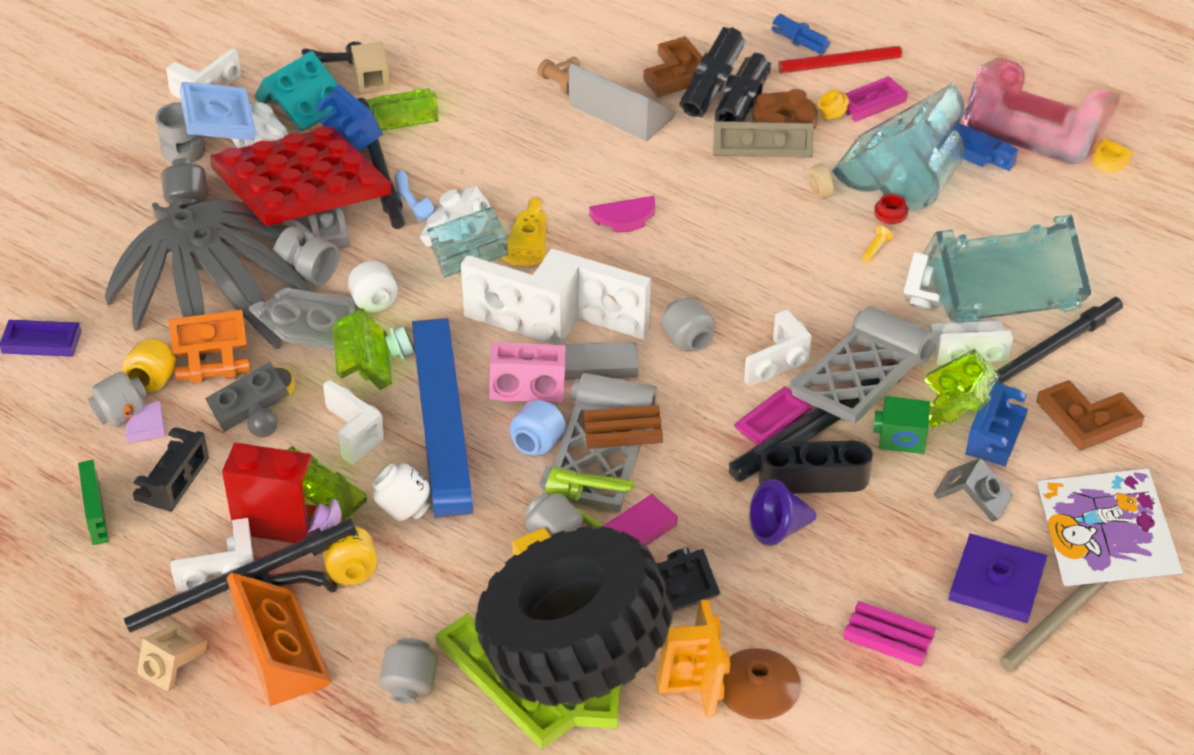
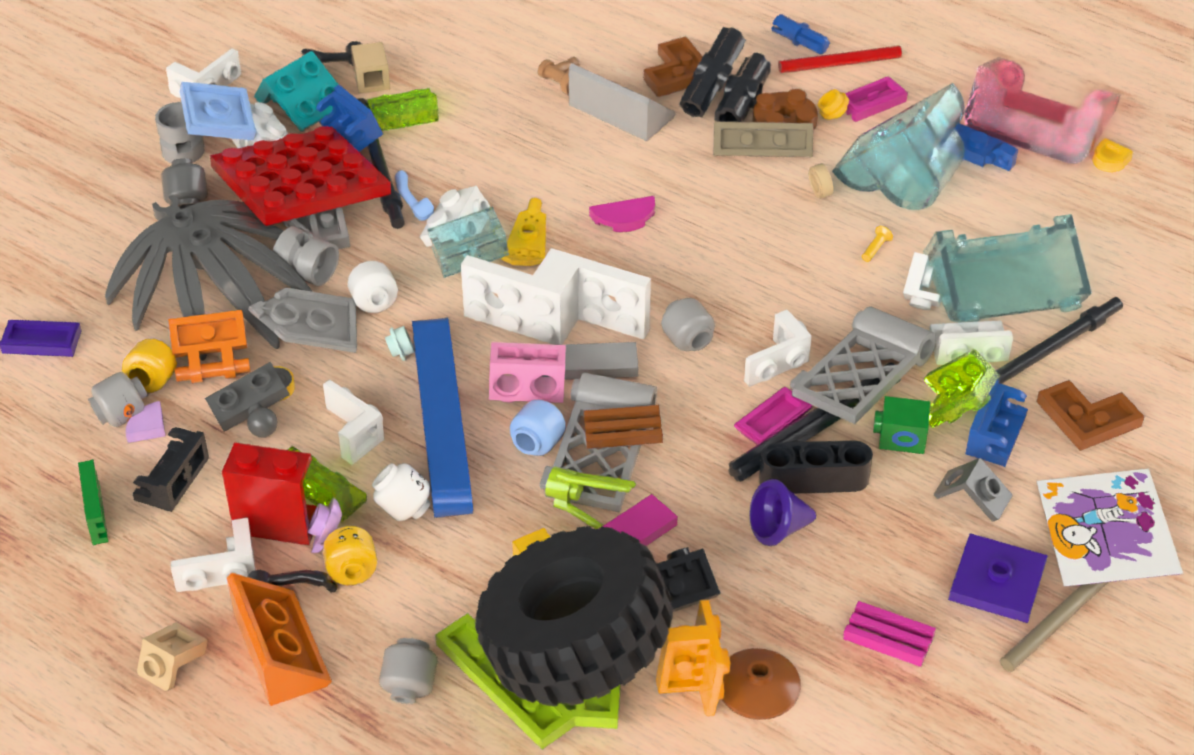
black bar [124,518,357,633] -> none
clear neon green bracket [333,308,392,390] -> none
light grey head [525,492,583,537] -> none
red plate [874,194,908,225] -> none

